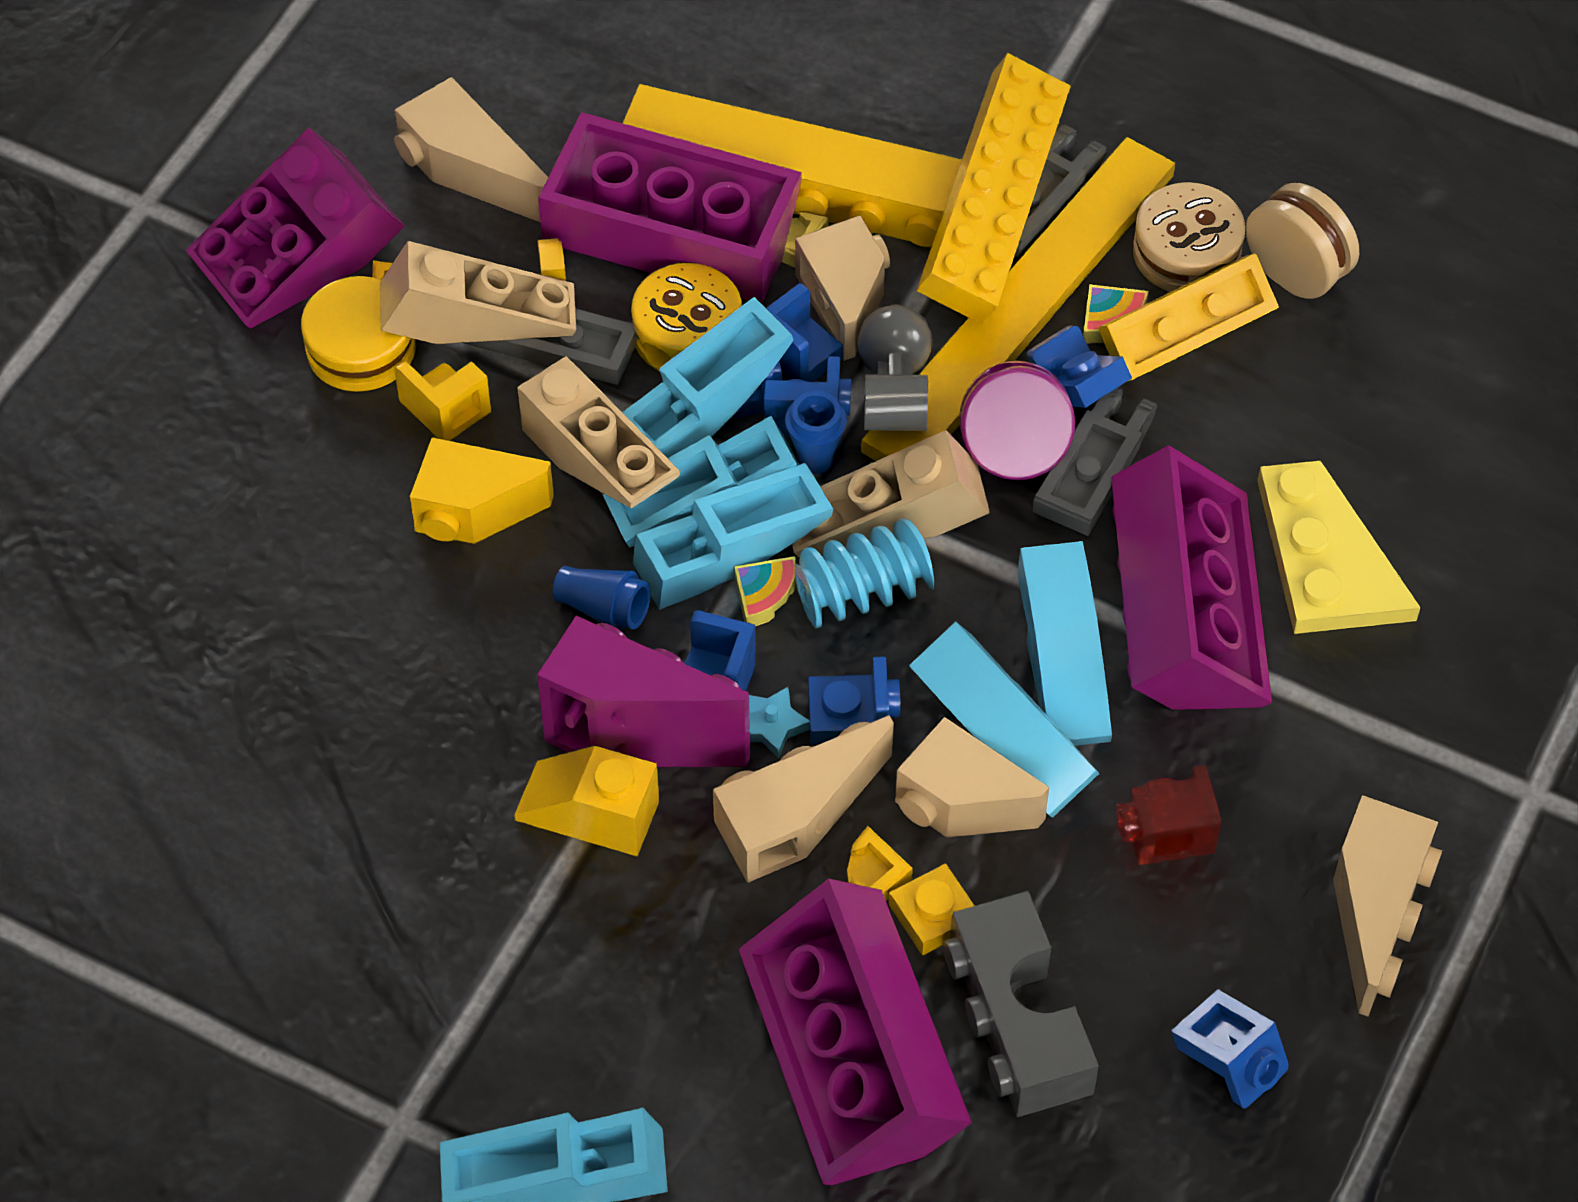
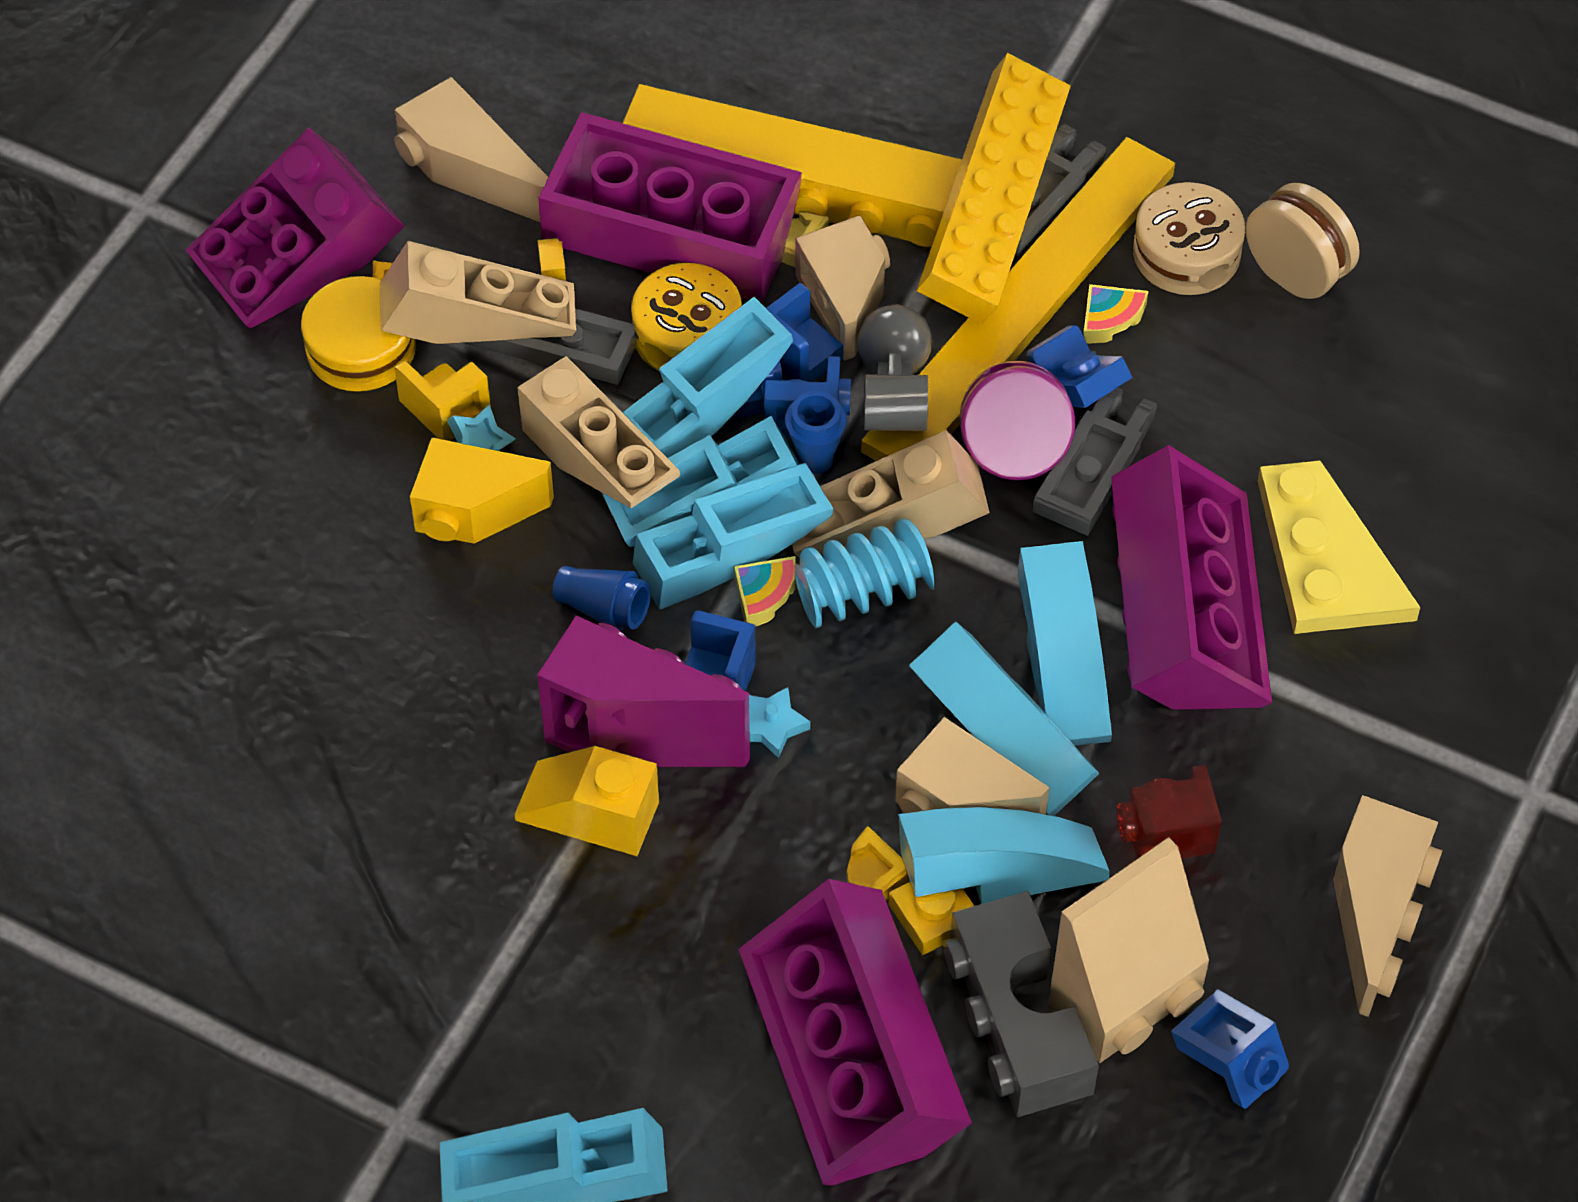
tan slope [713,716,894,883] -> none
blue bracket [808,657,900,744] -> none
yellow plate [1098,253,1279,381] -> none
none -> medium azure piece [447,404,516,451]
none -> medium azure slope [898,807,1109,904]
none -> tan slope [1048,837,1209,1063]

